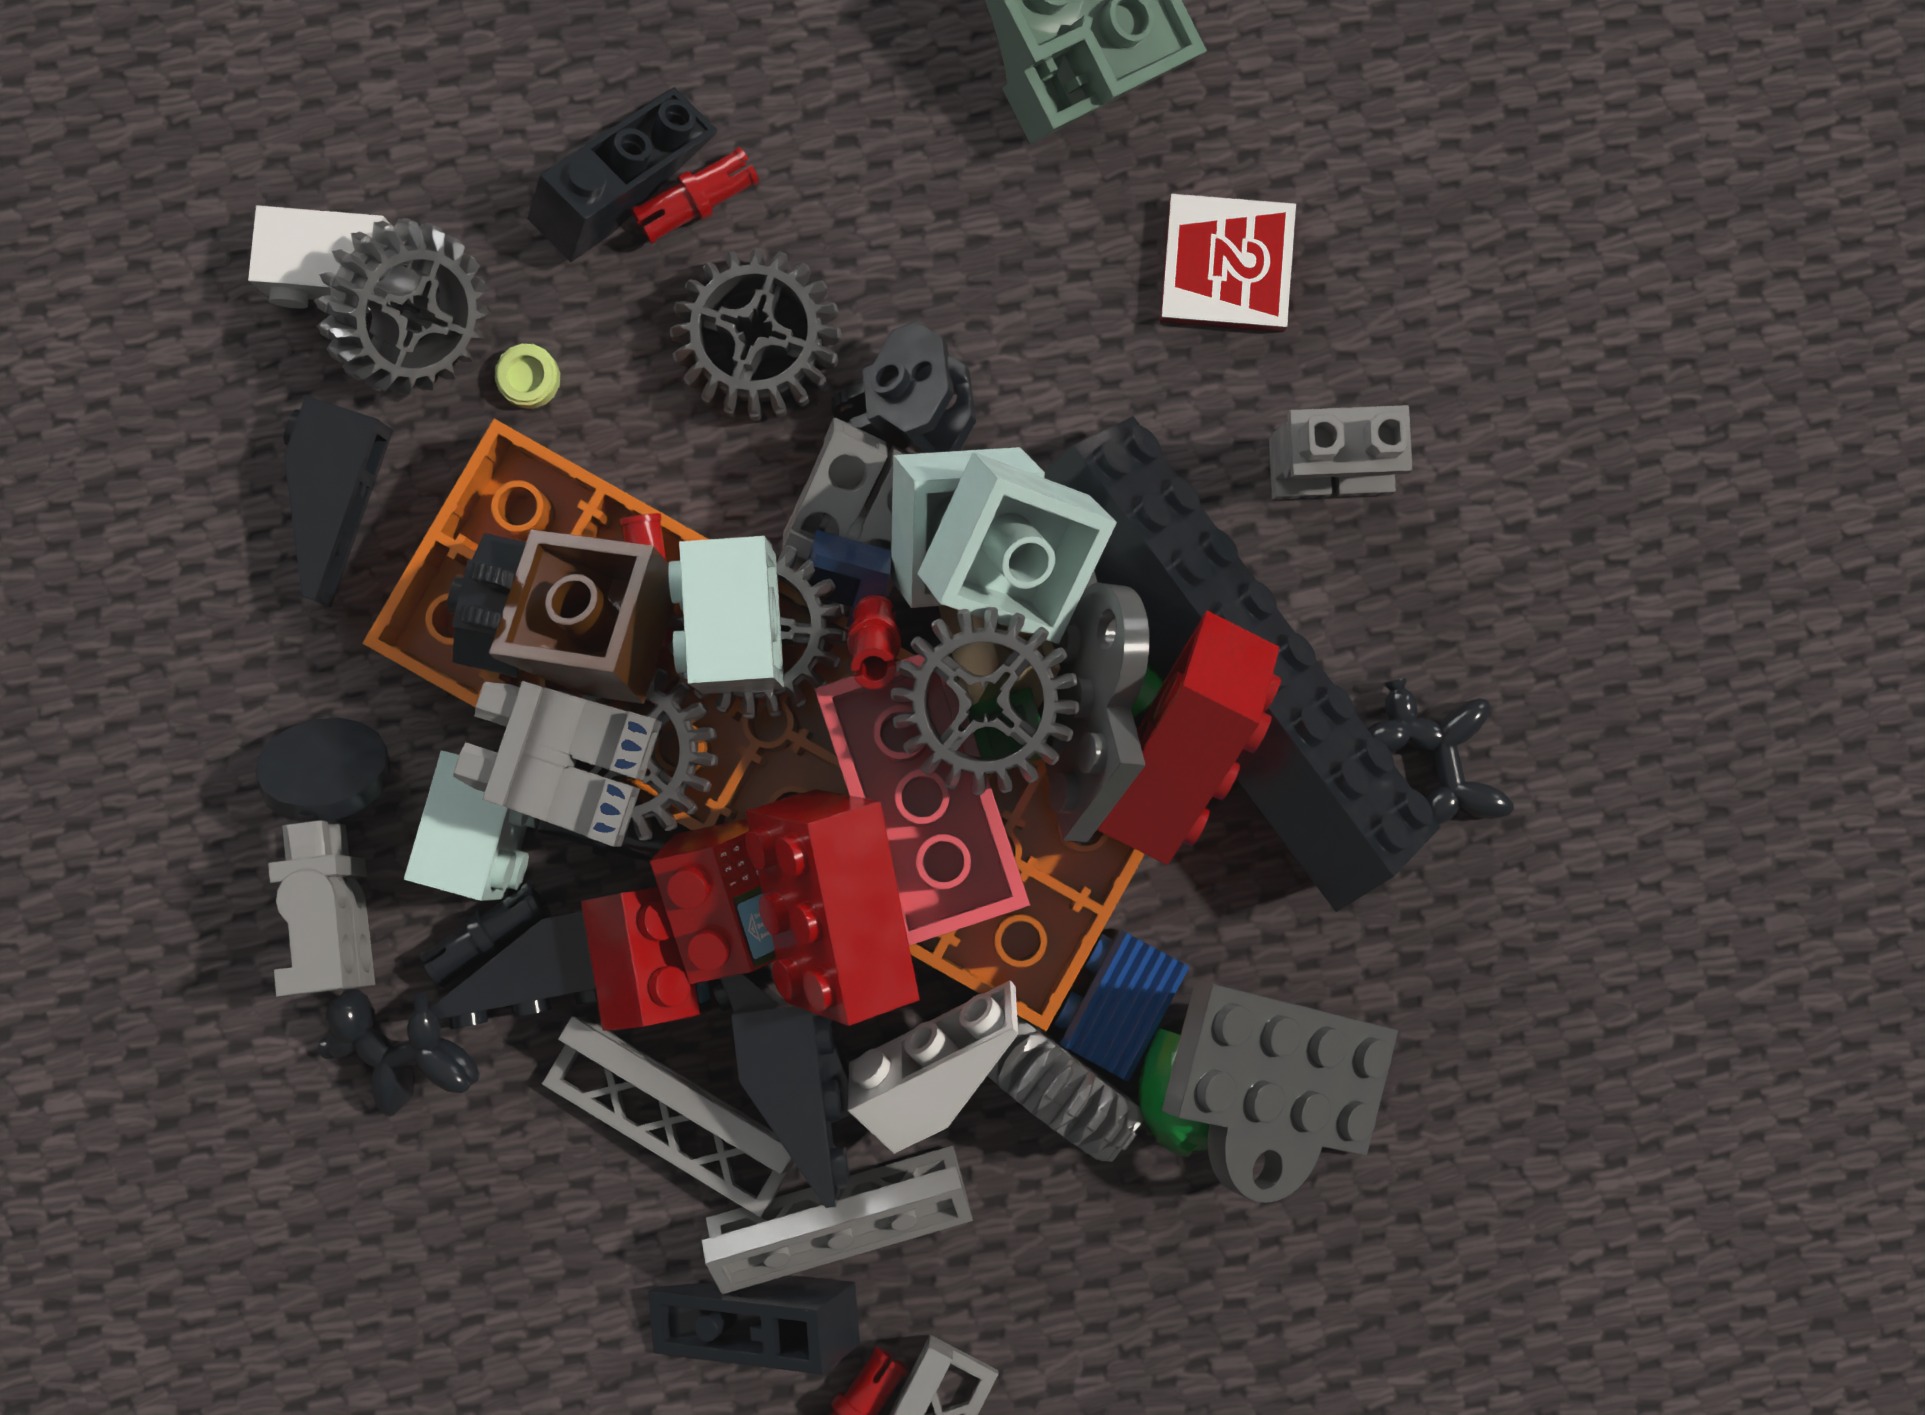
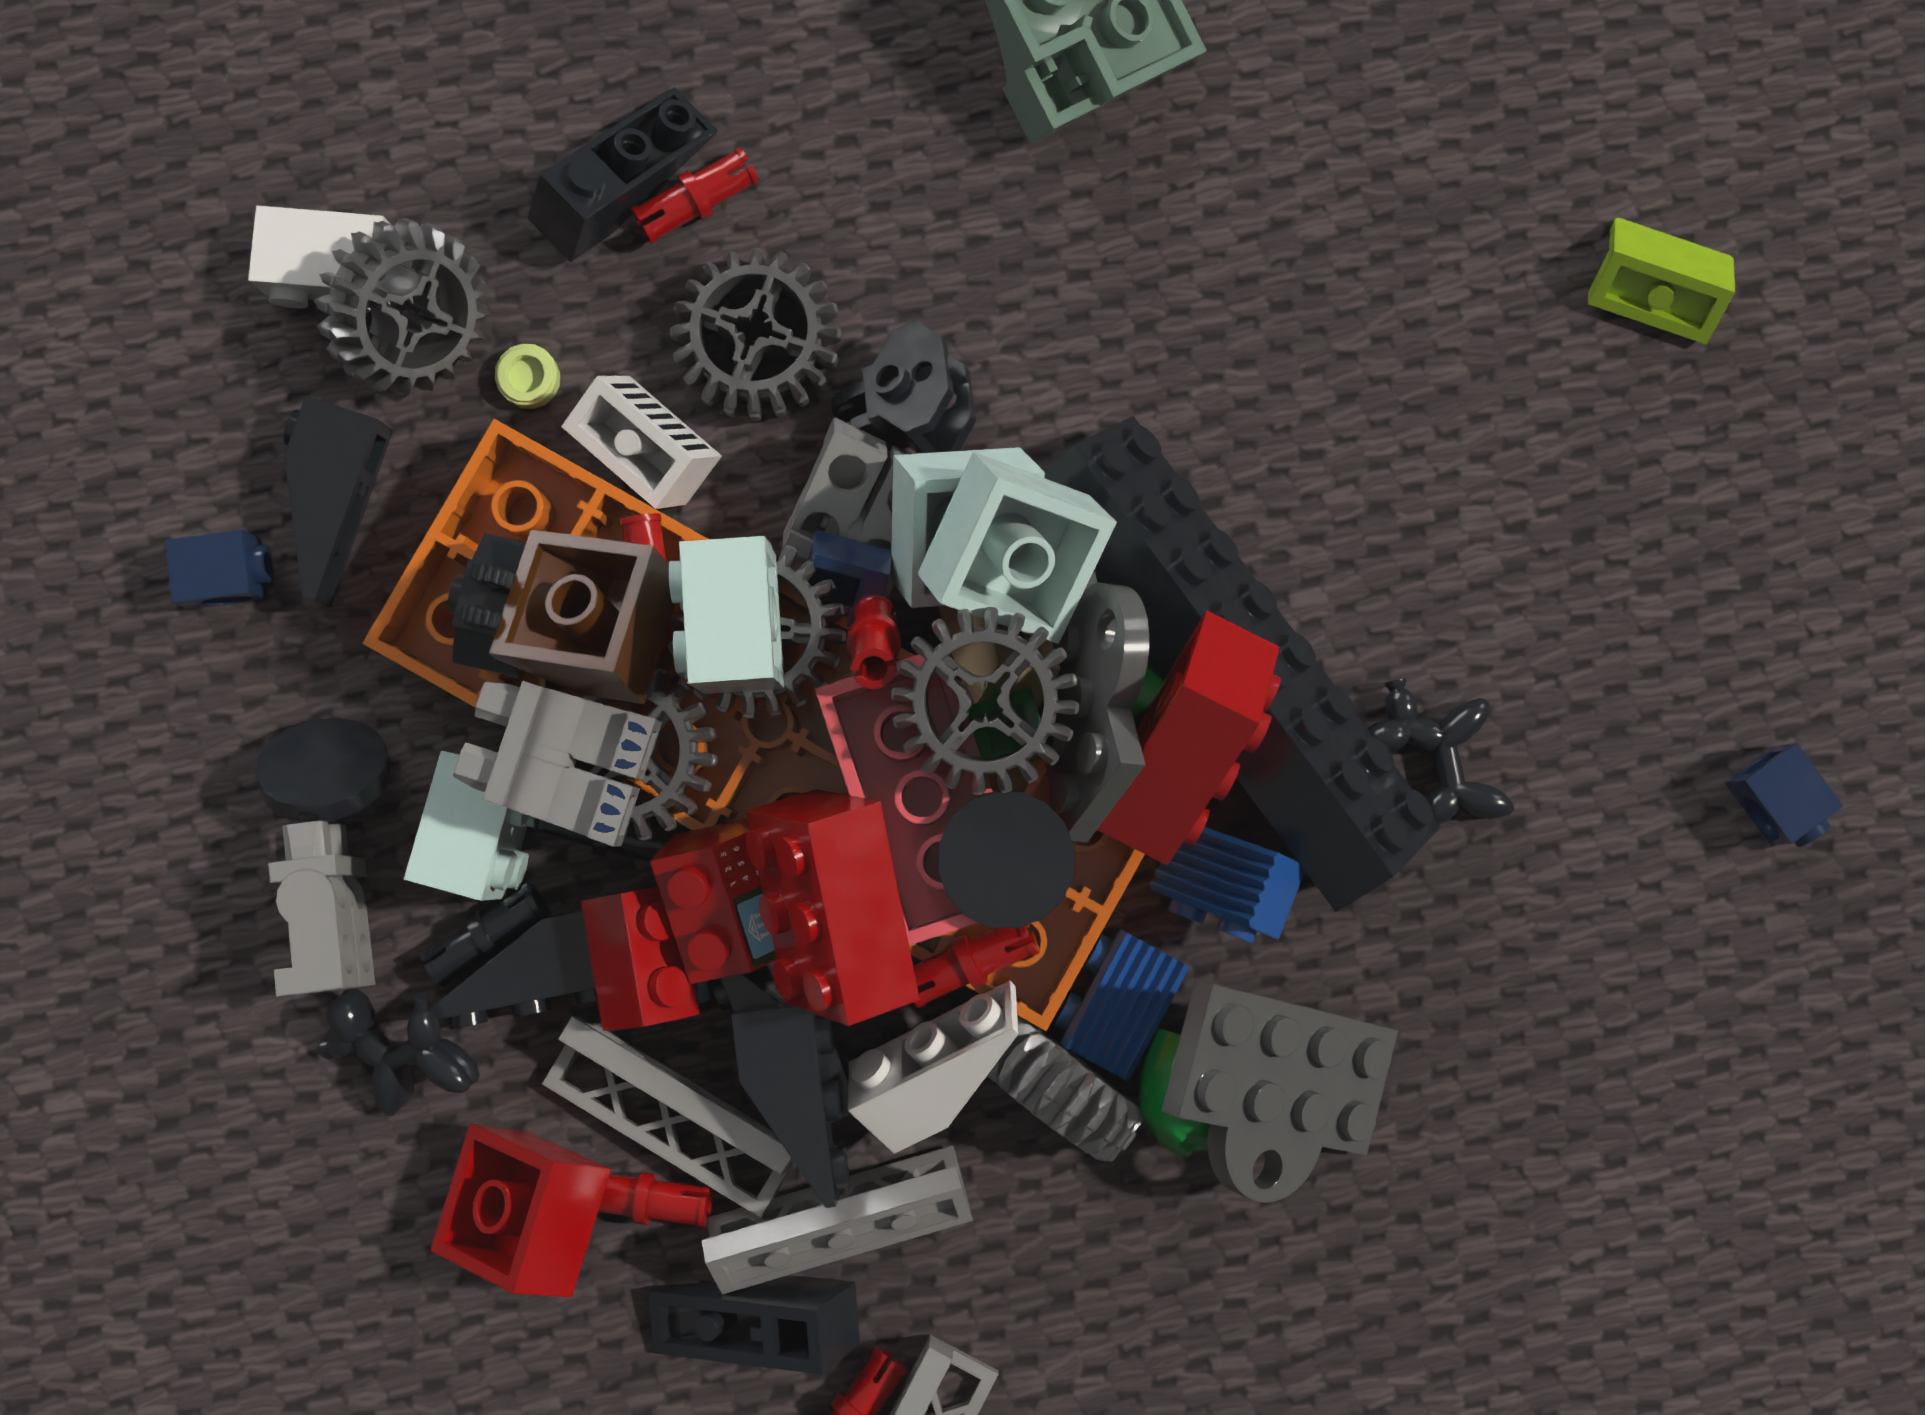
tile [1160,194,1296,332] -> none
light grey hips [1269,405,1412,500] -> none
none -> dark blue brick [165,529,274,610]
none -> red brick [430,1123,611,1298]
none -> white brick [561,376,722,509]
none -> red pin [598,1172,713,1228]
none -> red pin [913,924,1040,1008]
none -> black tile [938,791,1075,928]
none -> blue brick [1150,827,1305,944]
none -> lime panel [1588,218,1735,345]
none -> dark blue brick [1725,743,1843,847]

